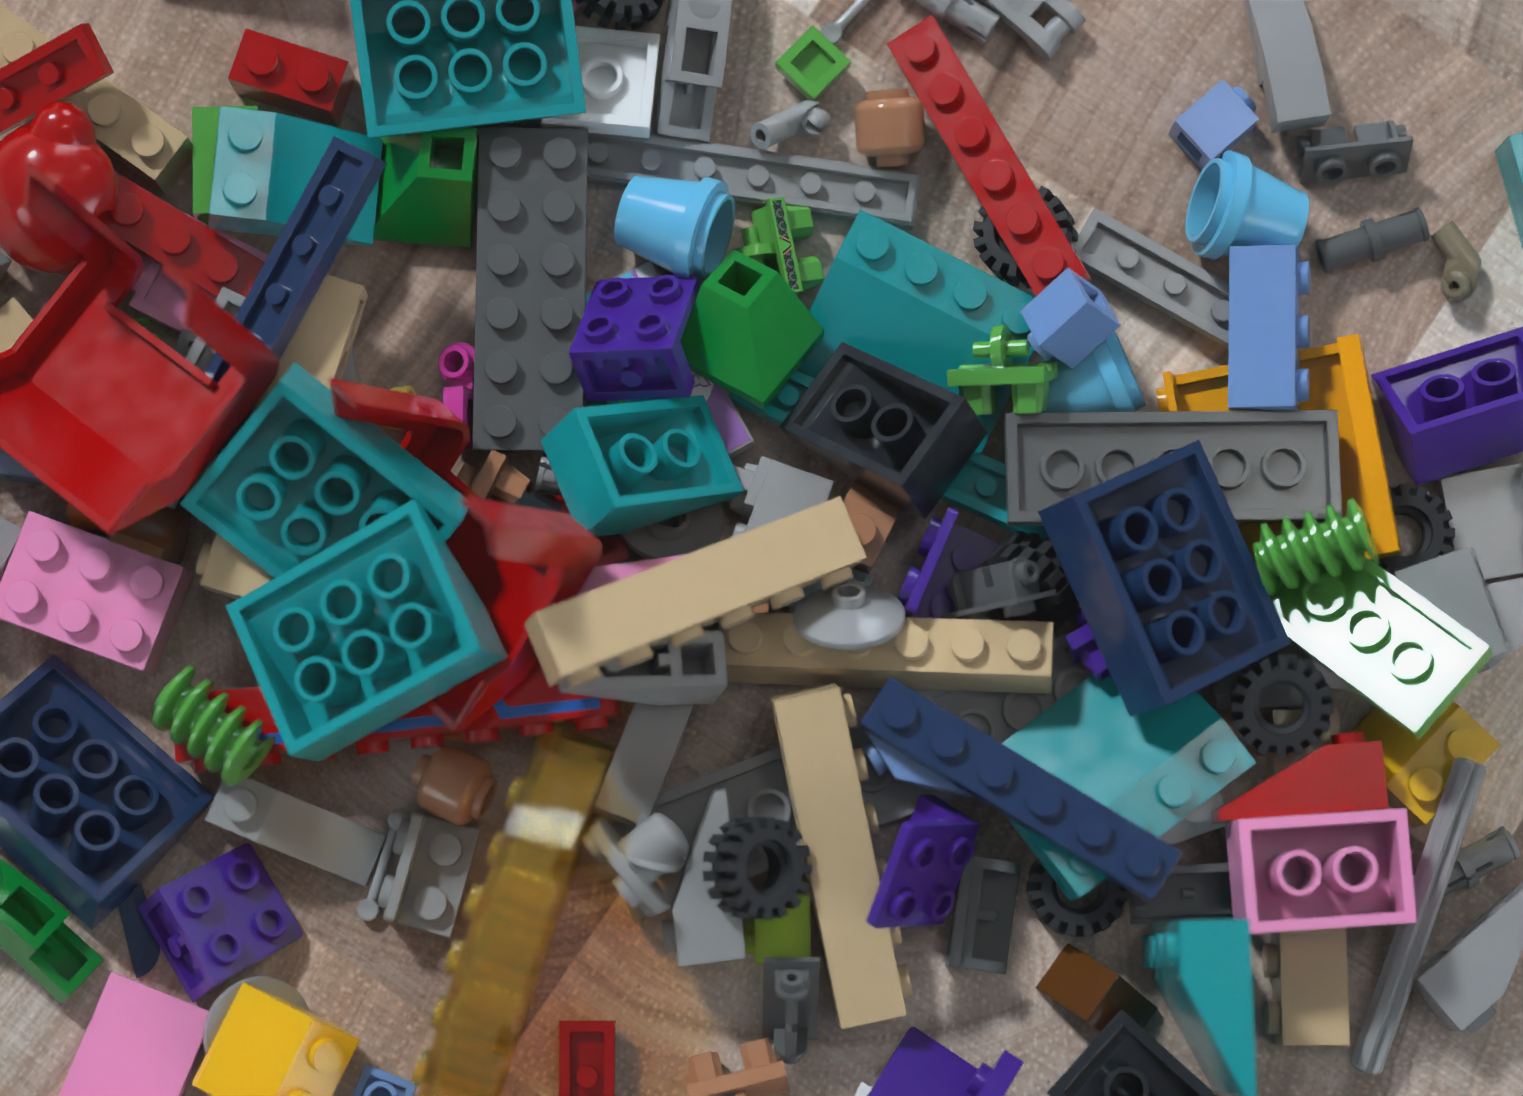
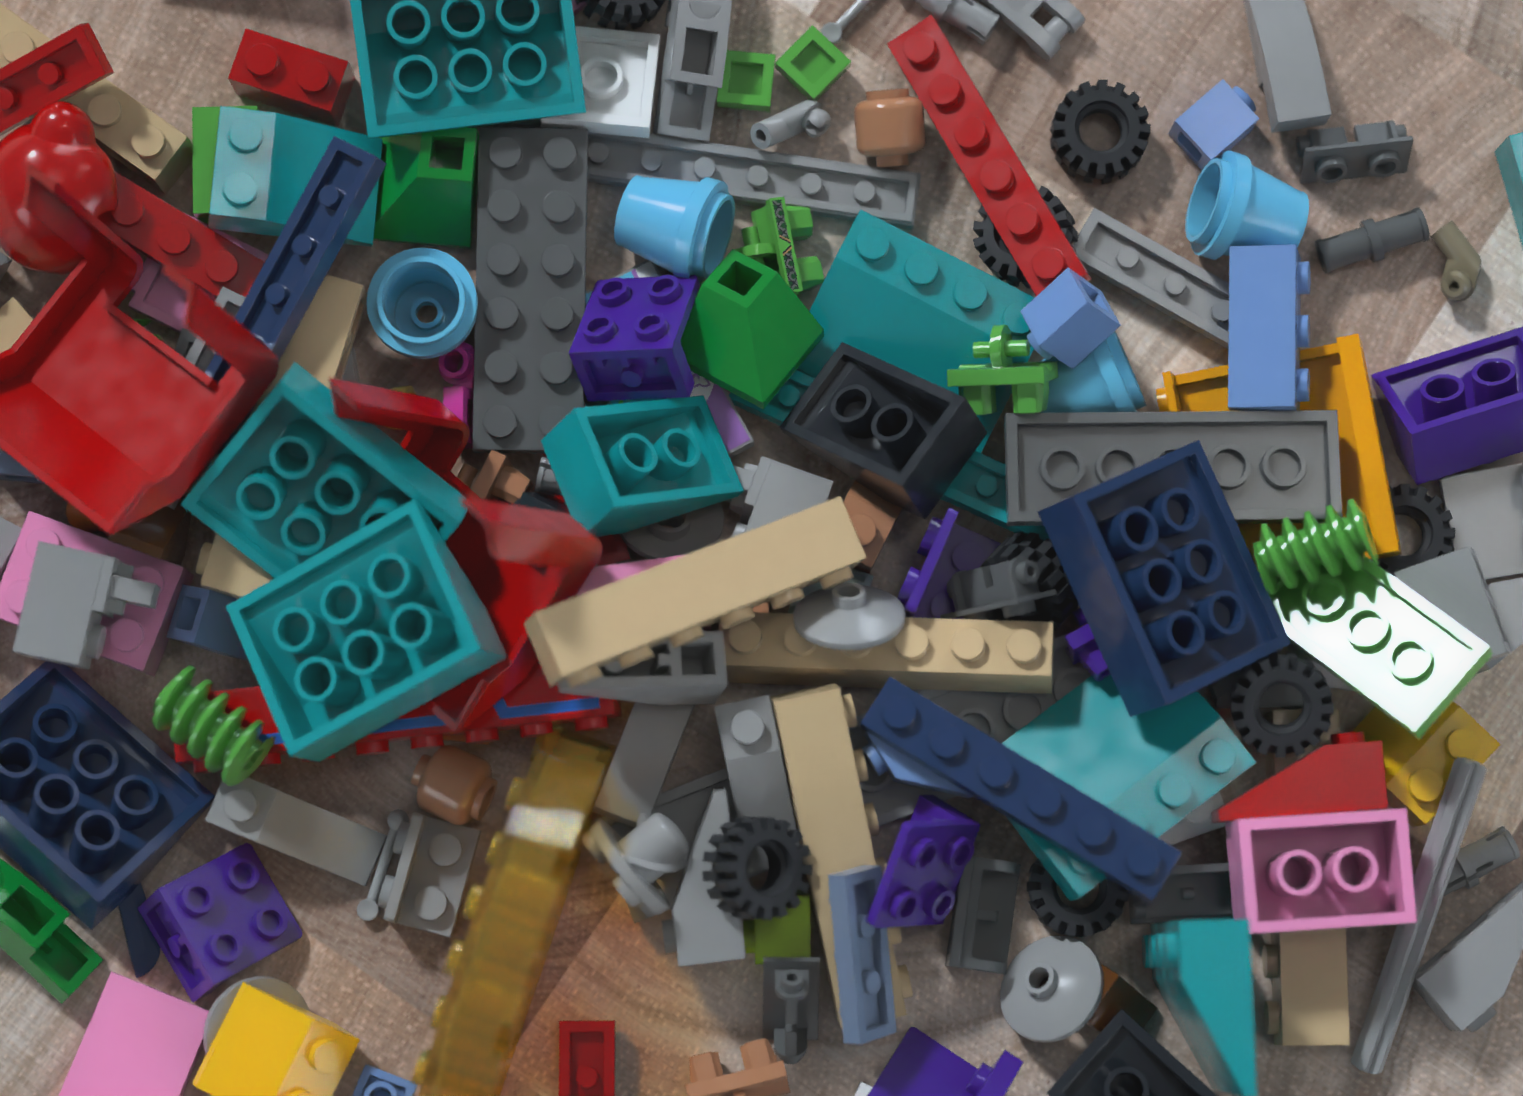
none -> light grey hinge [12,541,161,670]
none -> medium blue brick [166,584,249,661]
none -> medium azure piece [366,248,478,359]
none -> light grey slope [714,695,803,874]
none -> bright green plate [717,50,775,112]
none -> sand blue plate [828,865,897,1045]
none -> light grey dish [1000,935,1104,1043]
none -> black tyre [1050,79,1151,184]

